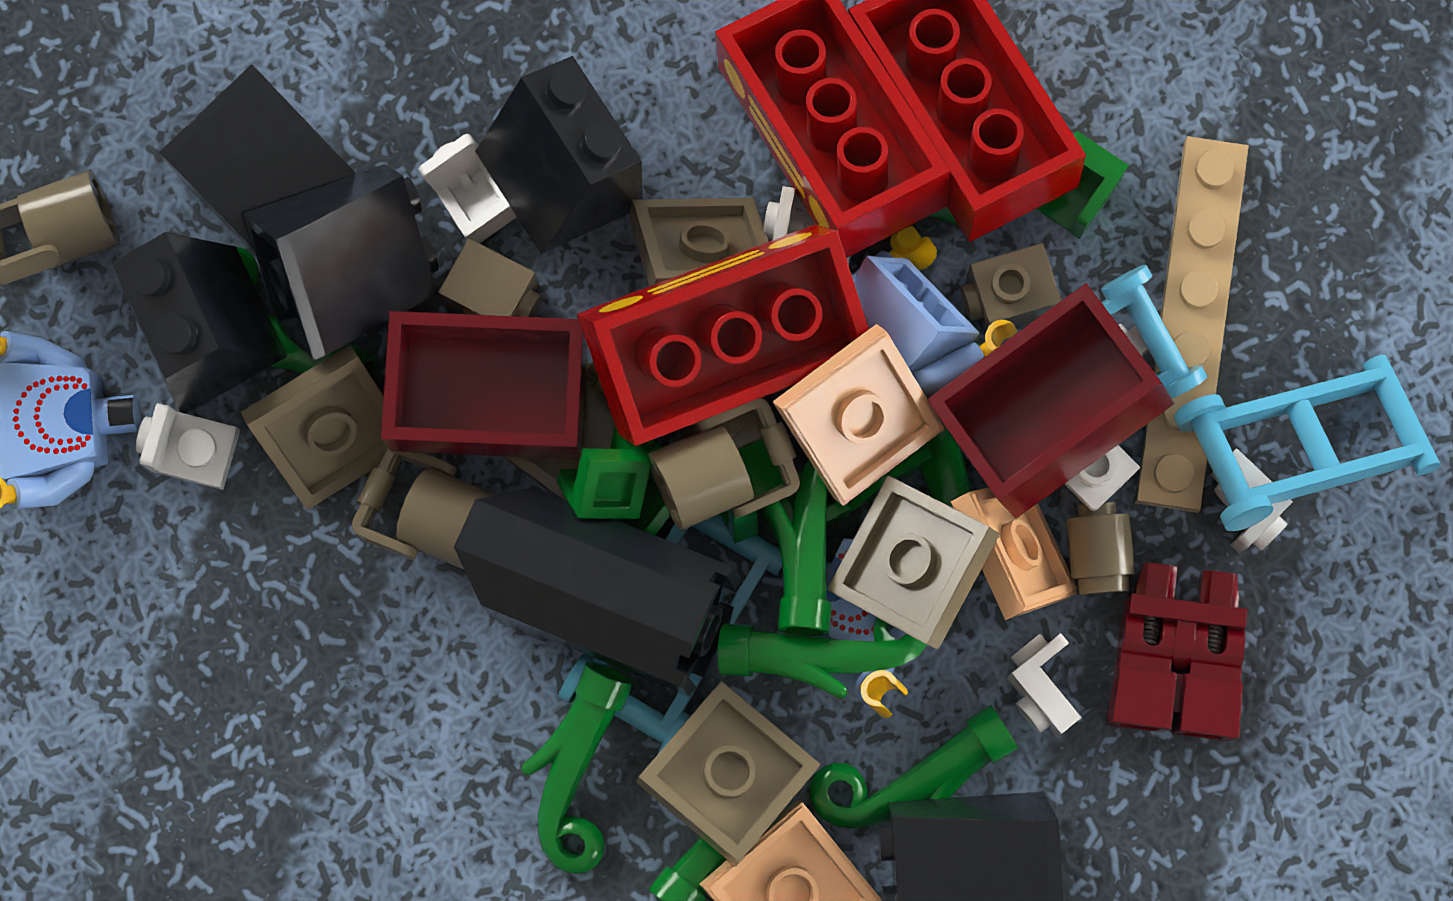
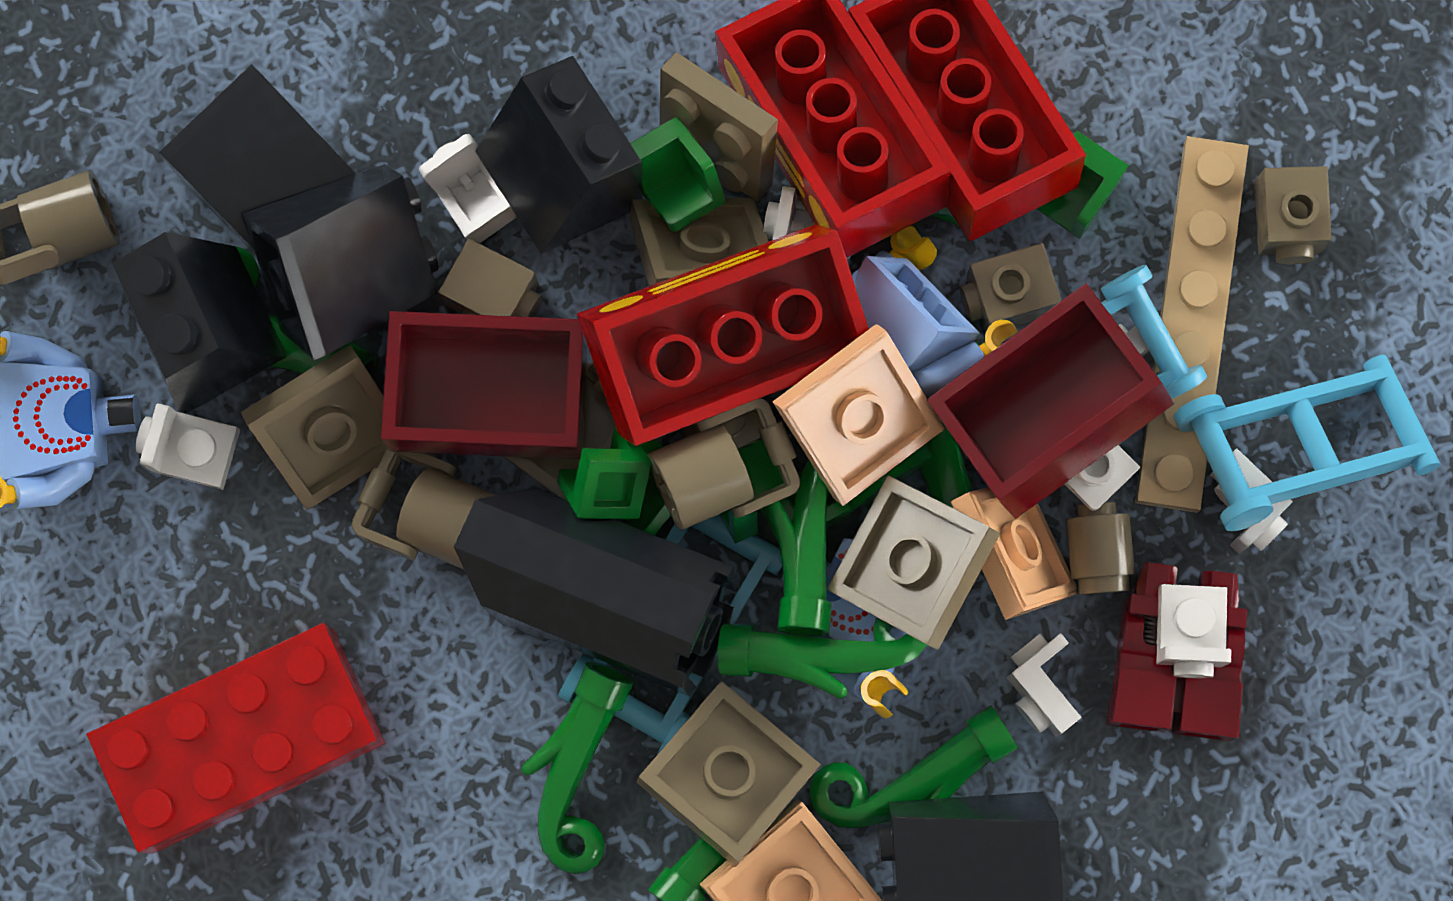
none -> red brick [86,622,386,854]
none -> green panel [630,117,726,232]
none -> dark tan plate [660,52,778,202]
none -> white bracket [1156,584,1231,678]
none -> dark tan brick [1254,166,1332,265]

